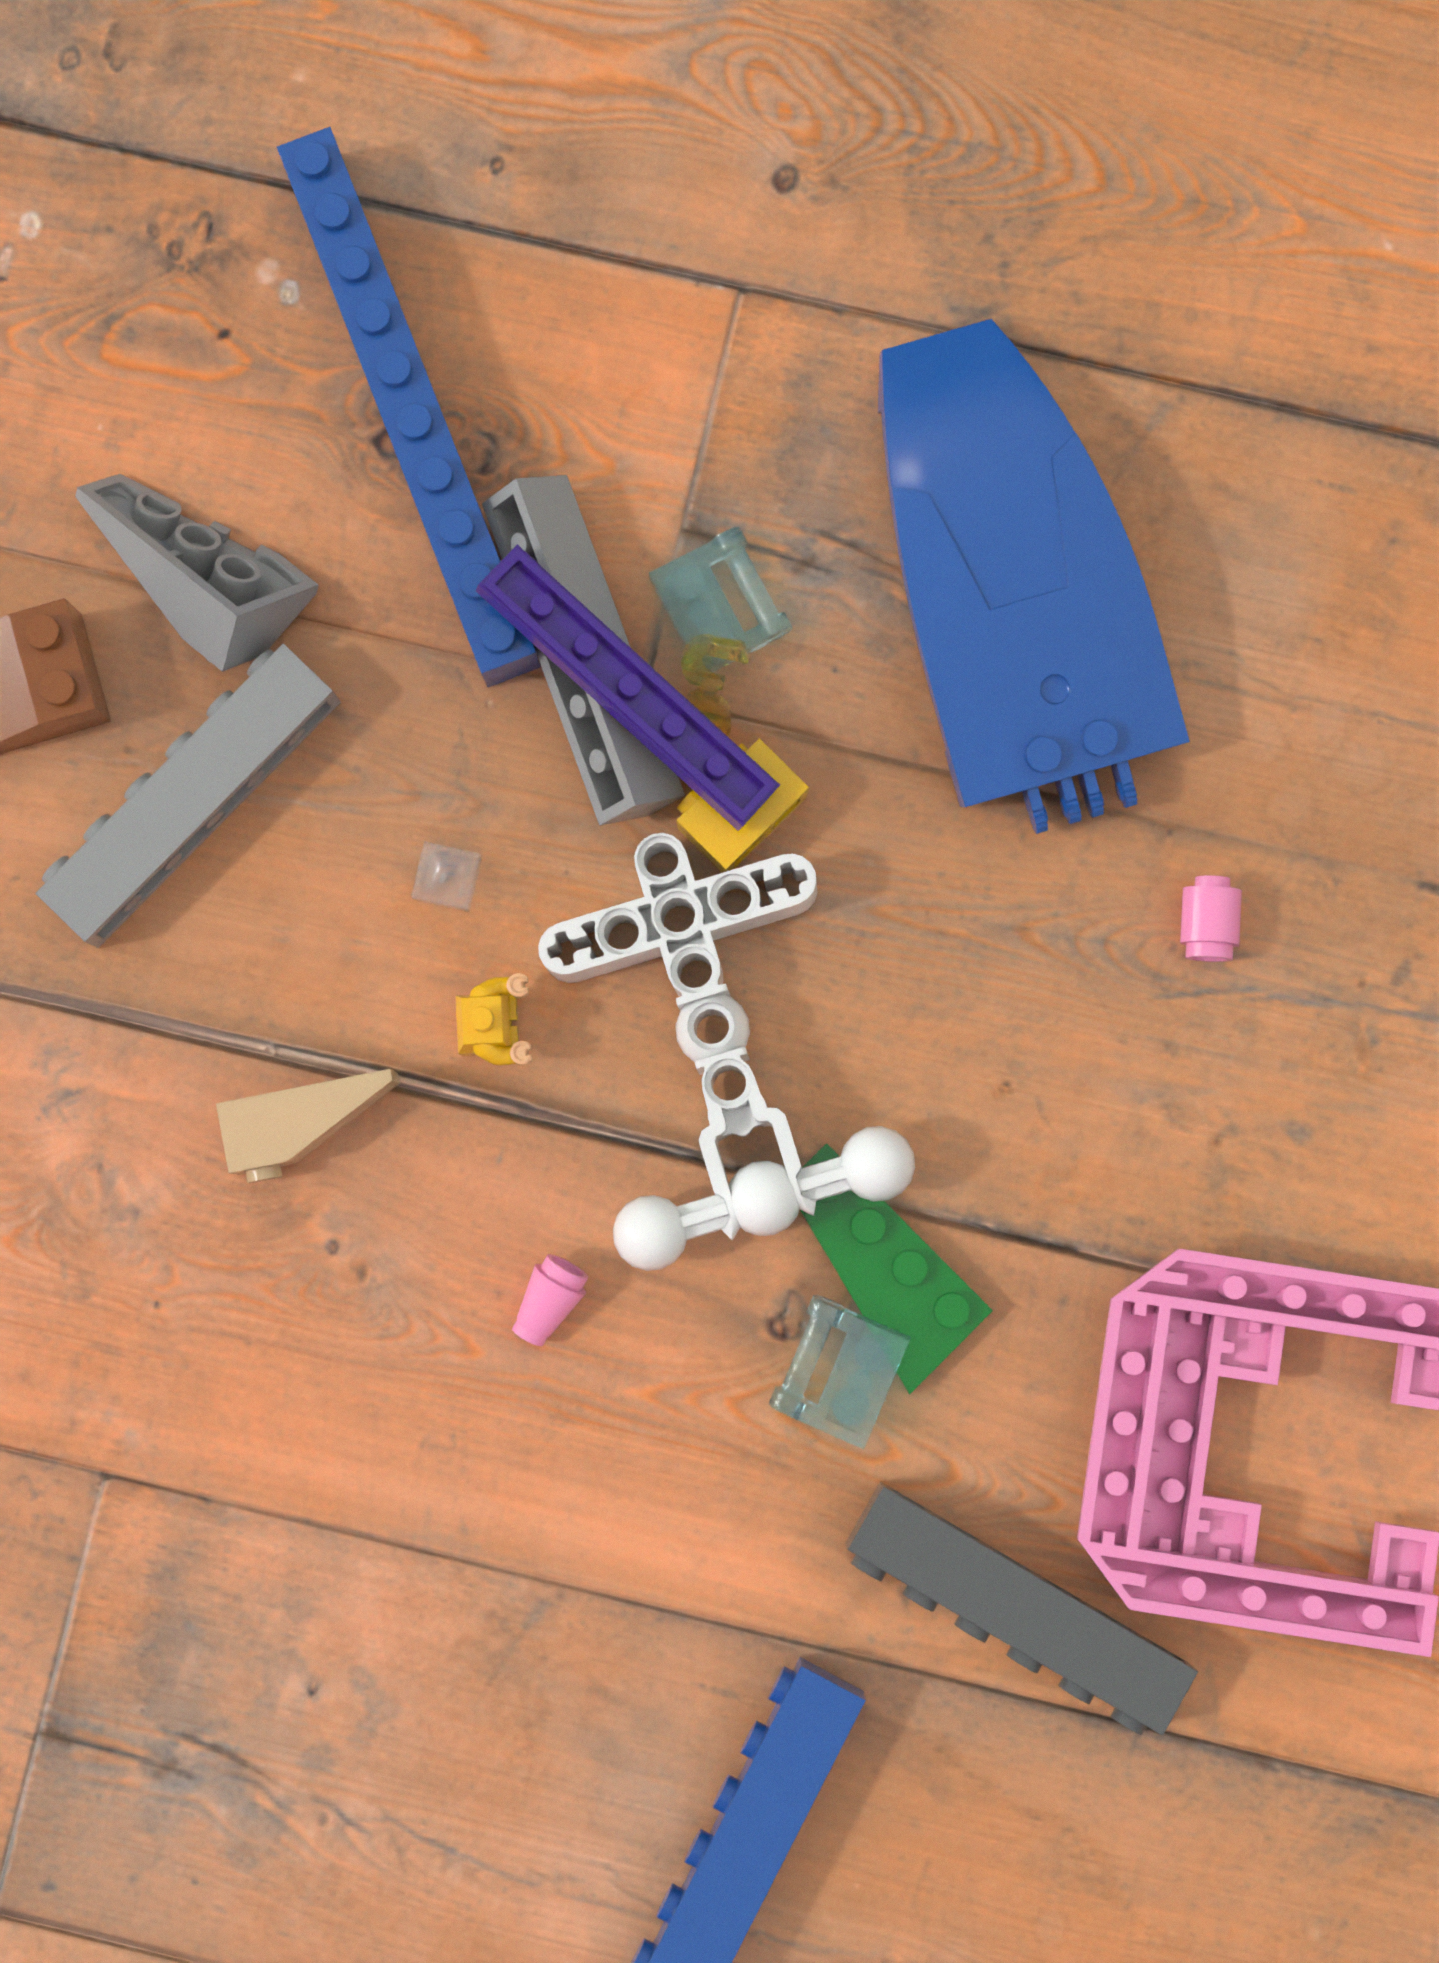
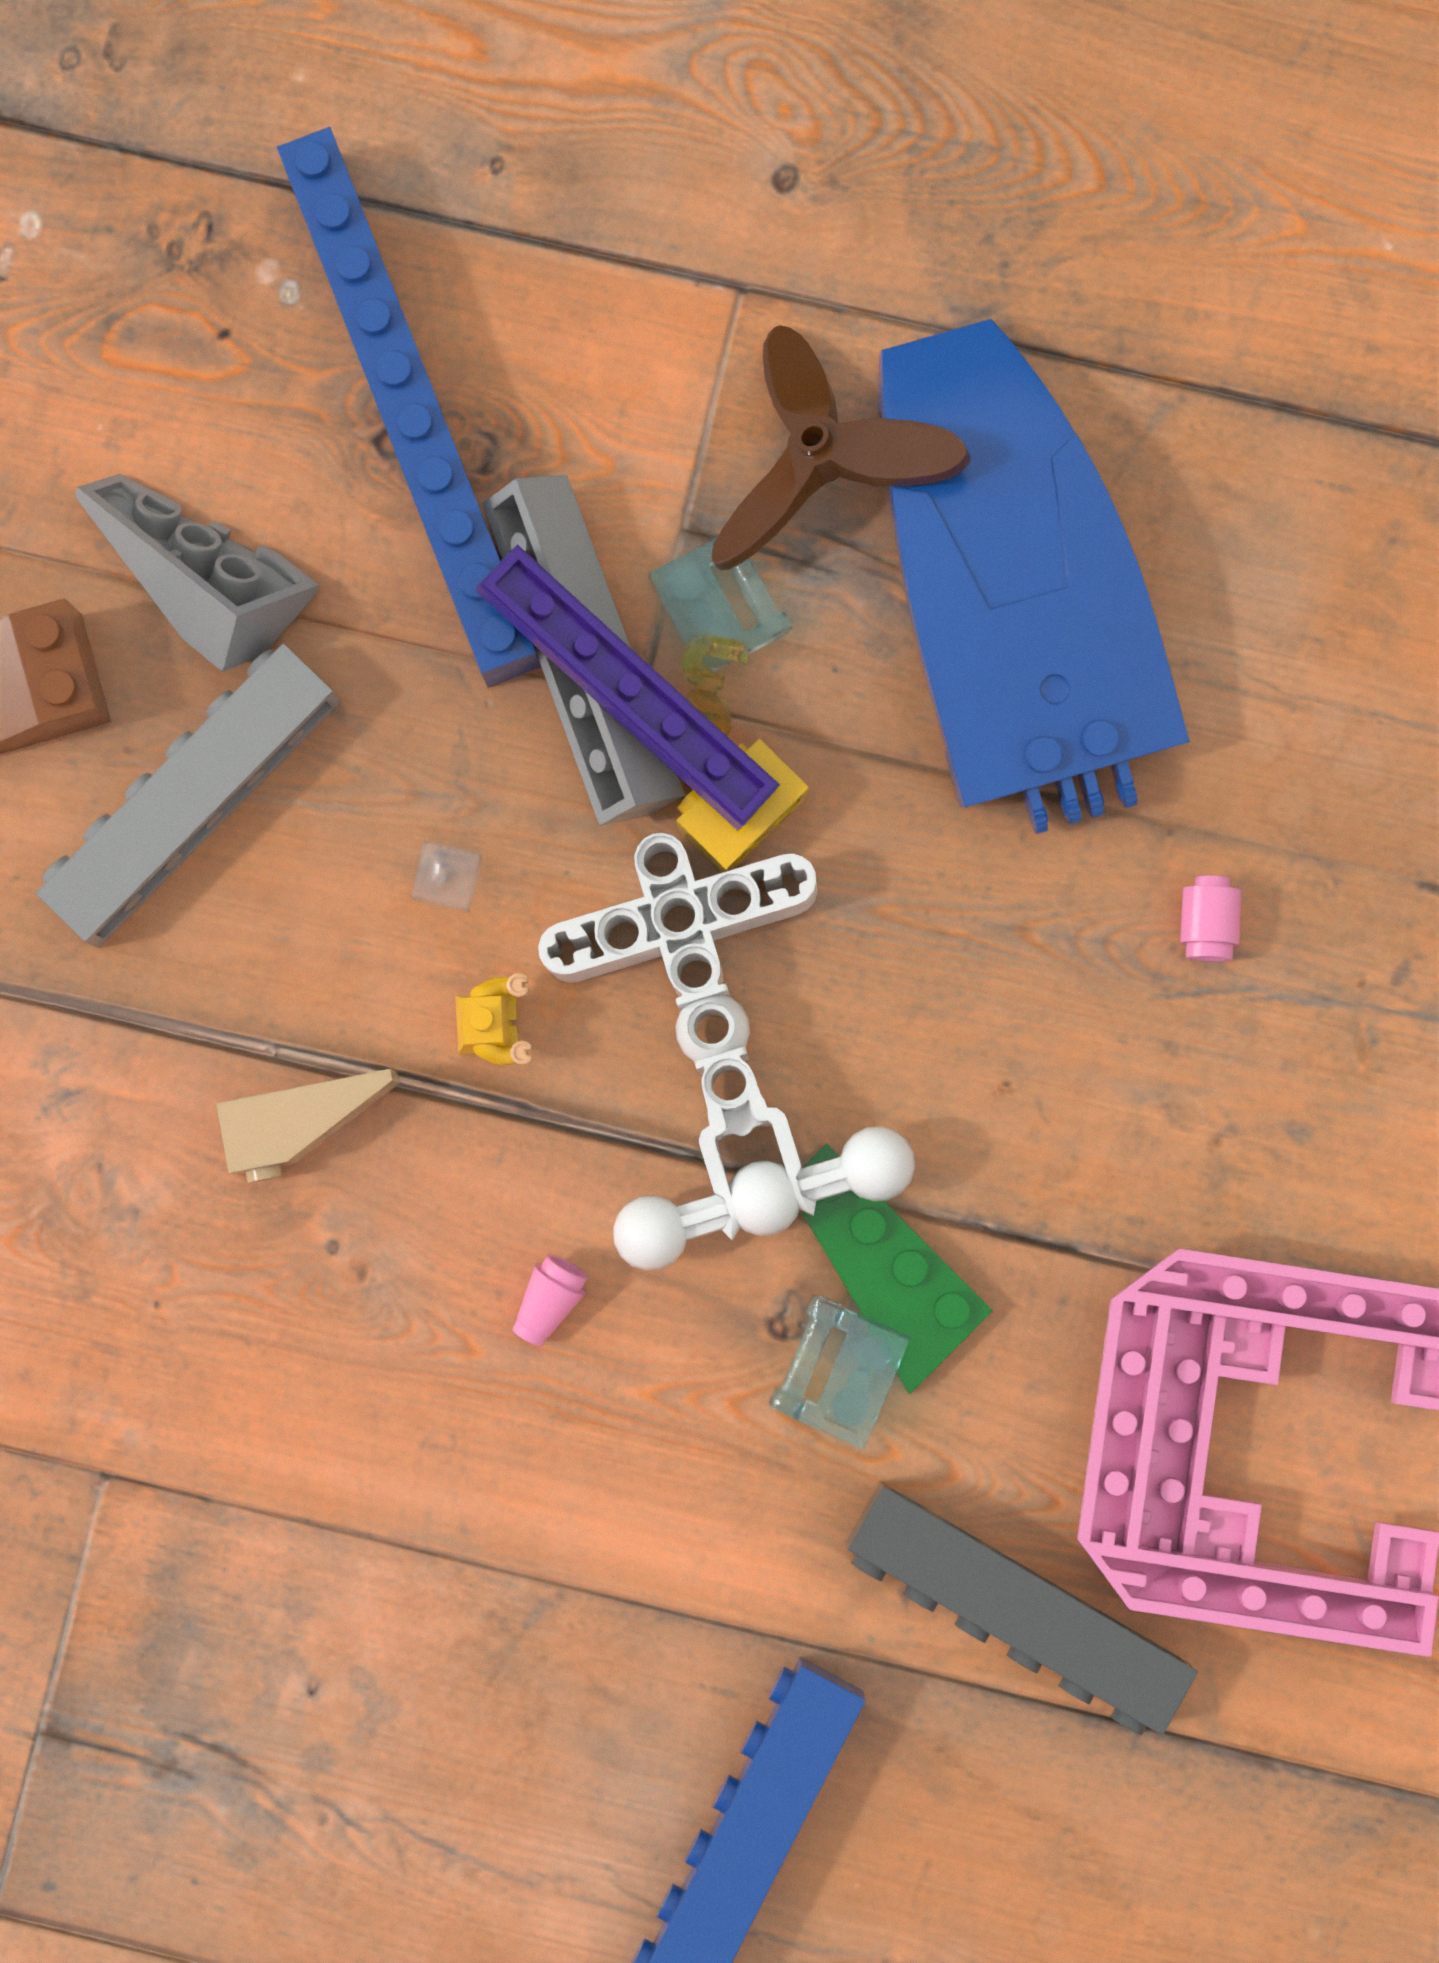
none -> reddish brown piece [712,325,971,571]

